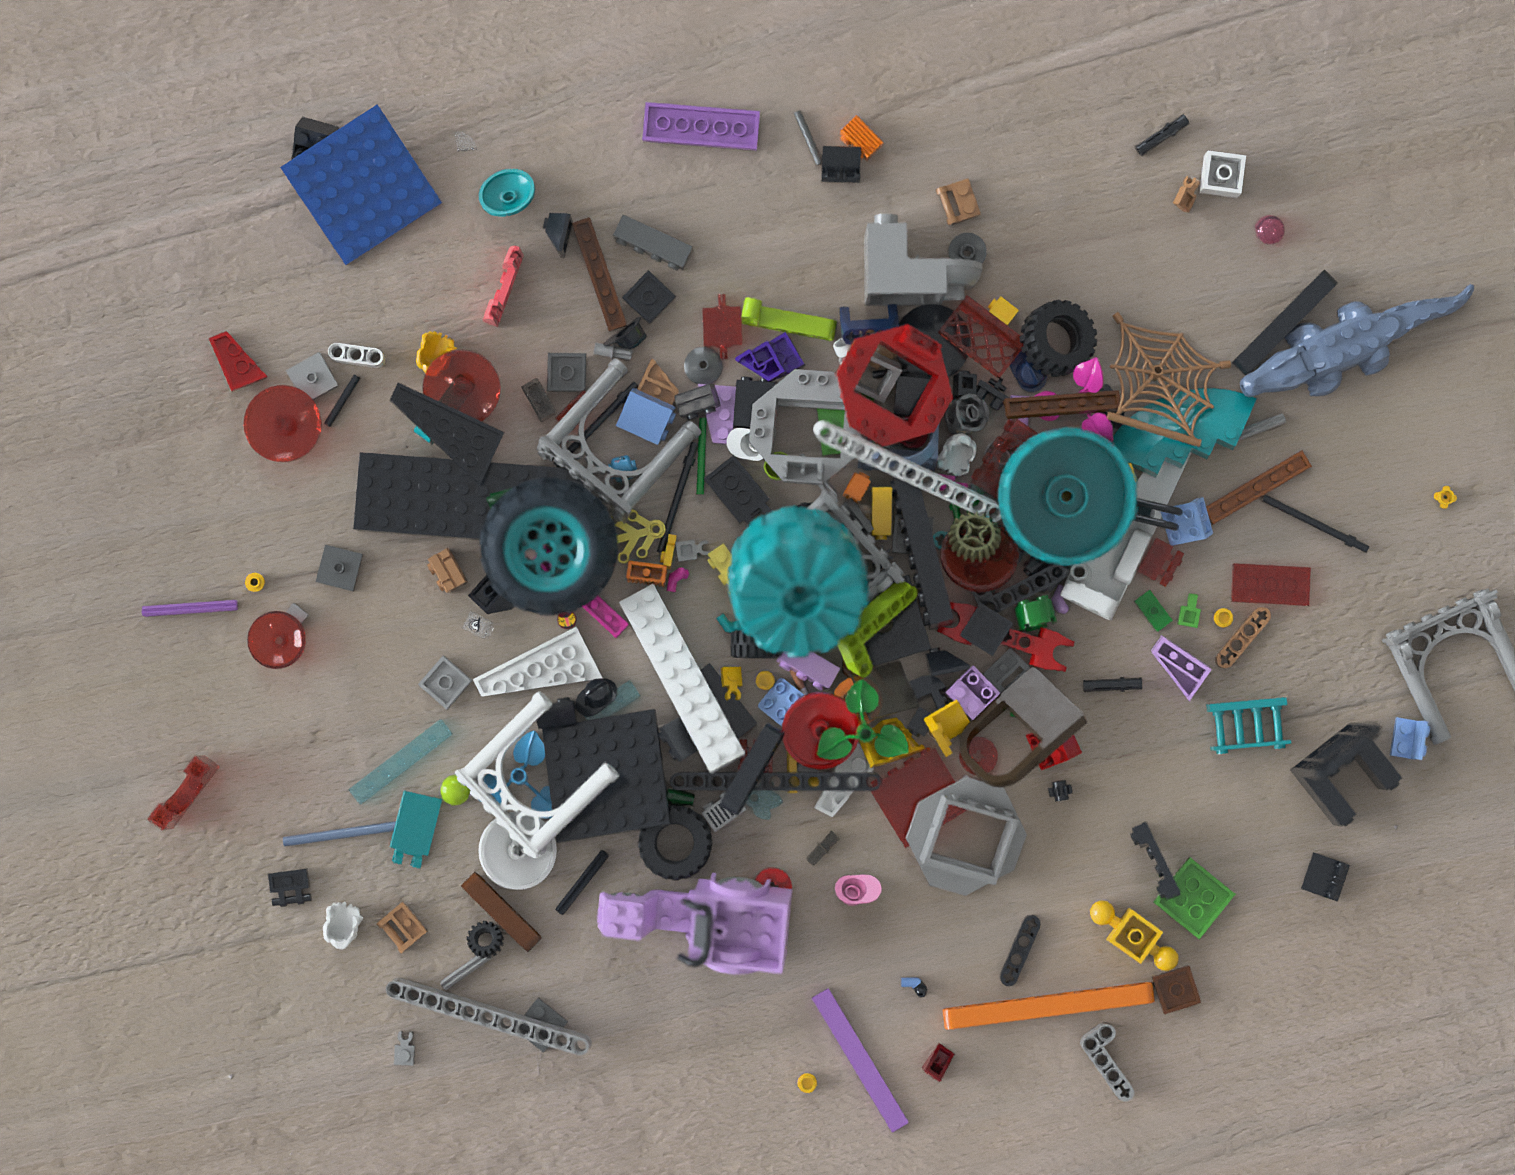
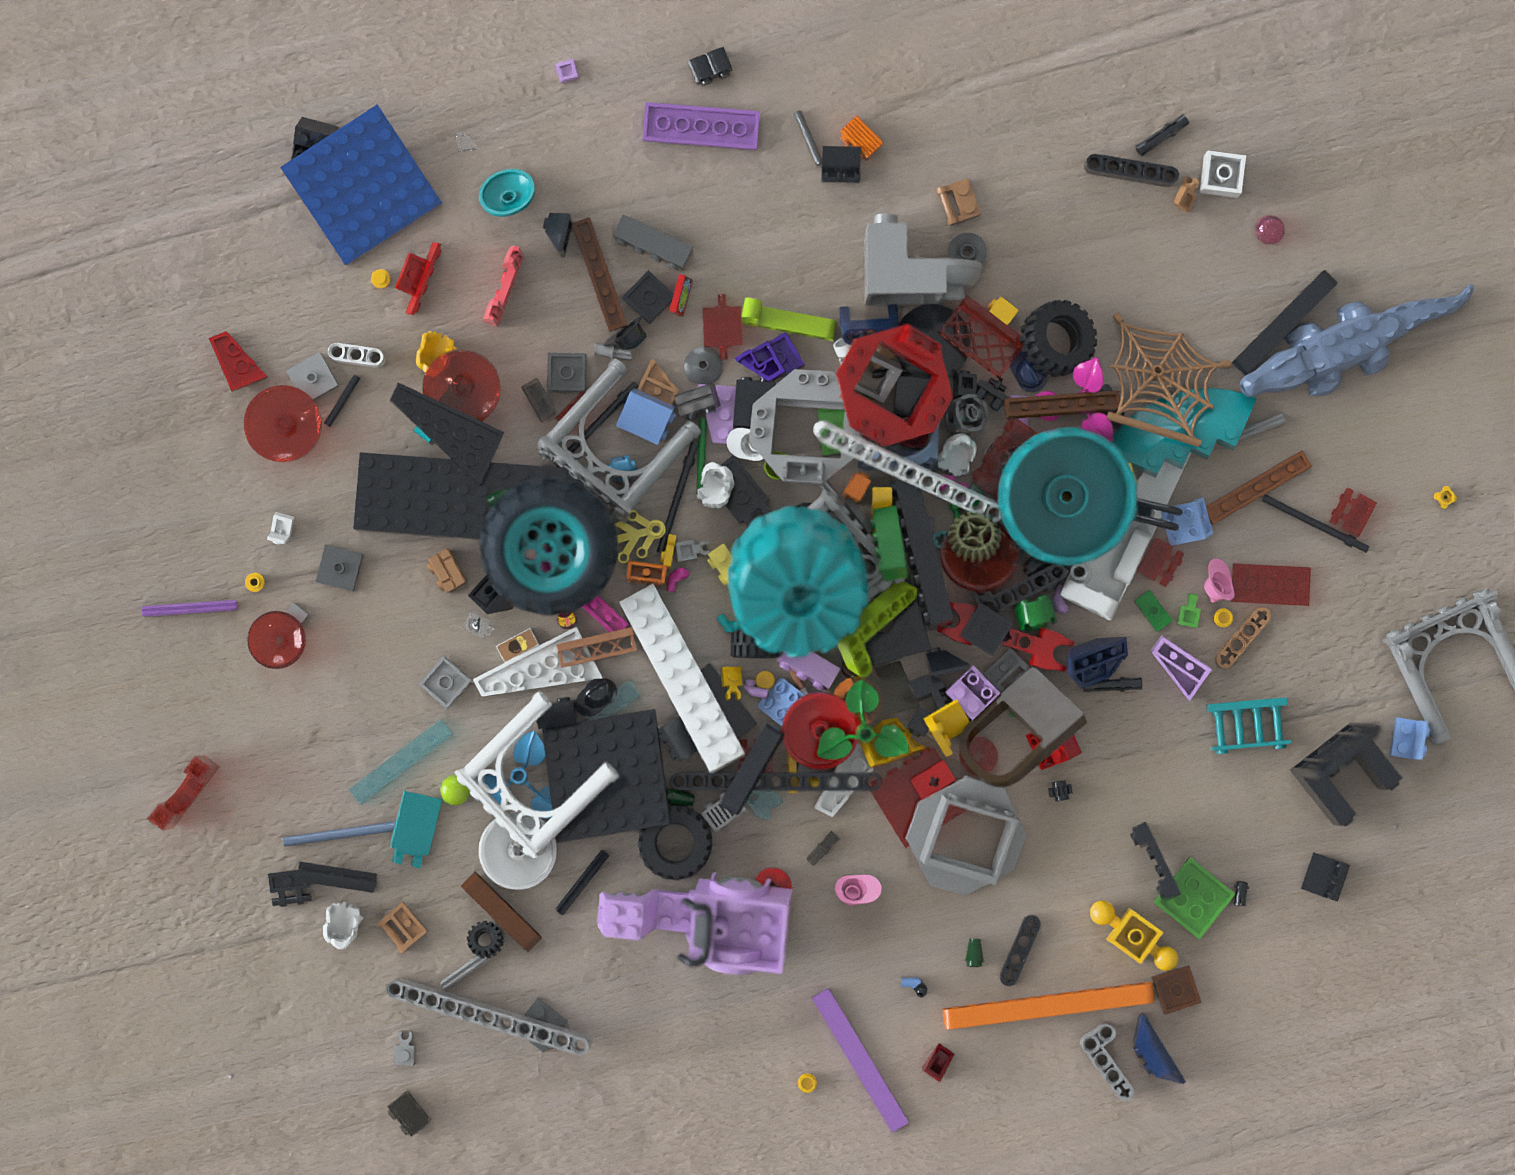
none -> white bracket [267,512,294,545]
none -> black fence [296,861,377,893]
none -> yellow plate [371,269,391,289]
none -> clear smoke brick [387,1090,431,1137]
none -> red bracket [395,242,441,315]
none -> medium nougat tile [496,628,539,663]
none -> lavender tile [555,59,579,84]
none -> nougat fence [556,627,637,668]
none -> red tile [670,274,693,317]
none -> black brick [688,47,733,86]
none -> white hair [697,462,734,508]
none -> lavender arm [744,679,769,699]
none -> green brick [870,506,908,582]
none -> red brick [909,759,956,800]
none -> dark green cone [965,939,984,967]
none -> dark blue wedge [1068,637,1128,688]
none -> black beam [1084,154,1179,187]
none -> dark blue wedge [1133,1013,1186,1084]
none -> bright pink piece [1204,558,1235,603]
none -> black pin [1233,881,1250,906]
none -> clear red plate [1329,488,1377,537]

